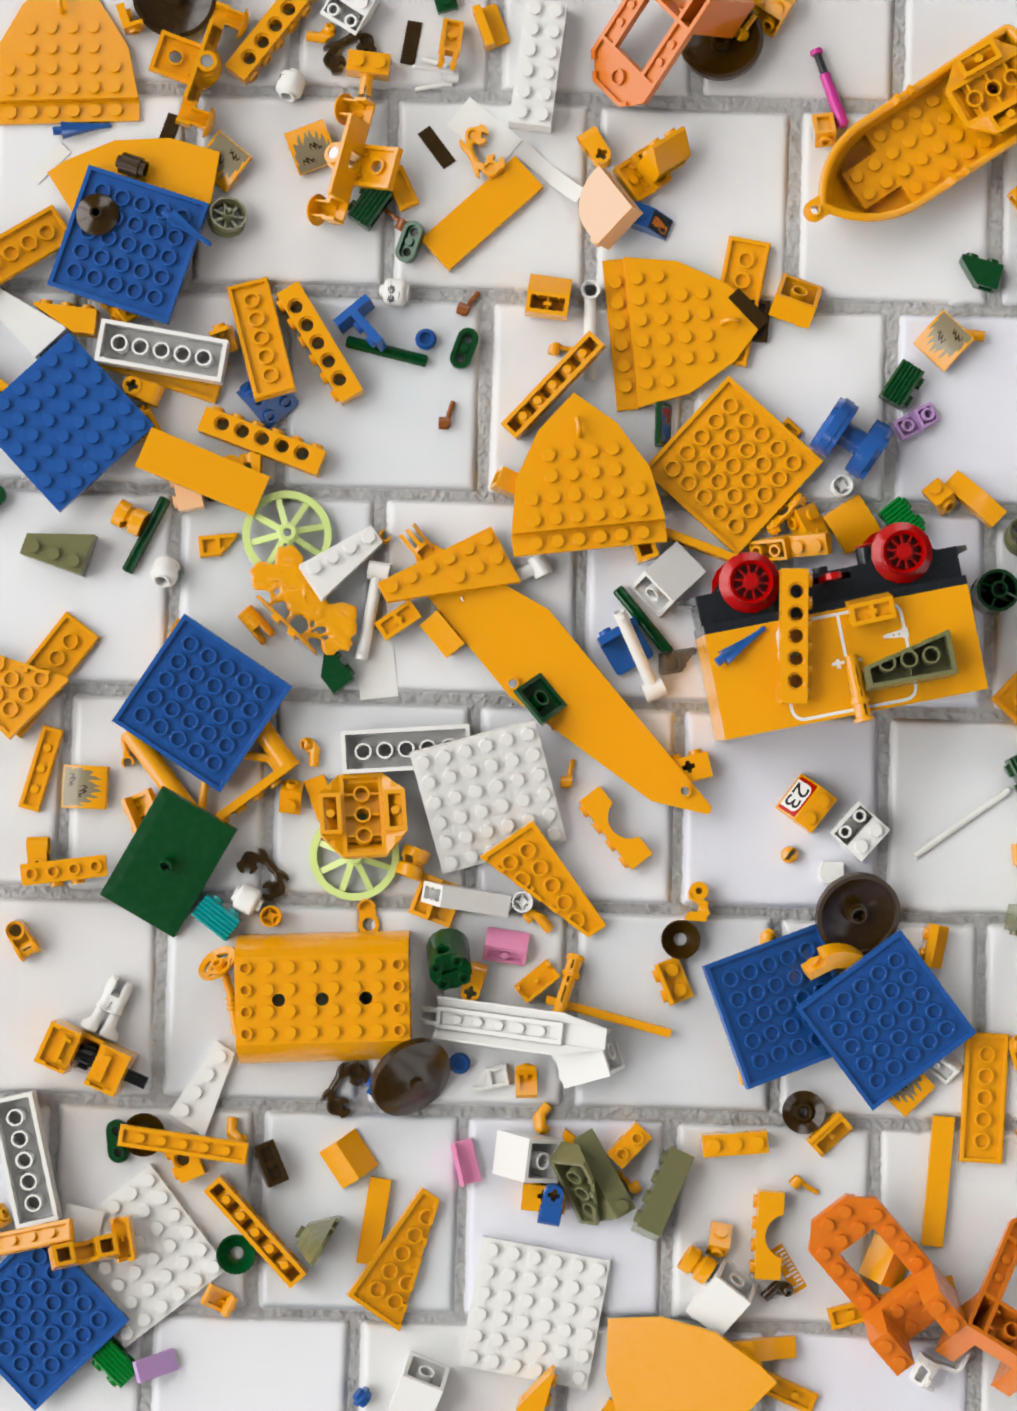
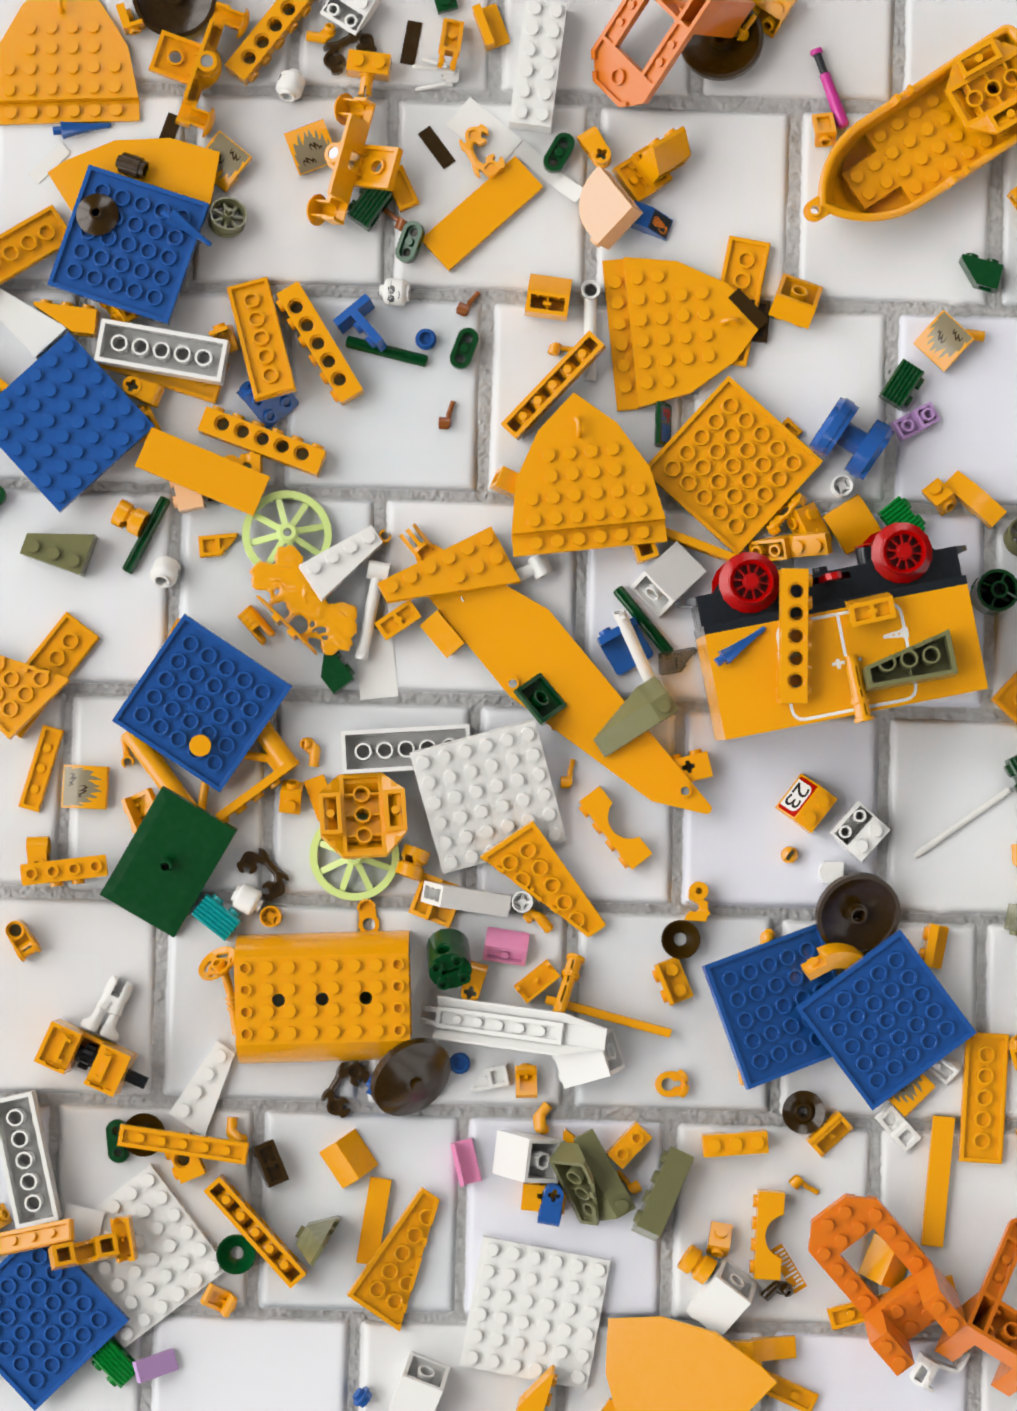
none -> light orange tile [189,734,211,756]
none -> dark green plate [543,133,575,173]
none -> olive wedge [593,676,679,758]
none -> light orange piece [655,1069,689,1098]
none -> white slope [874,1103,921,1153]

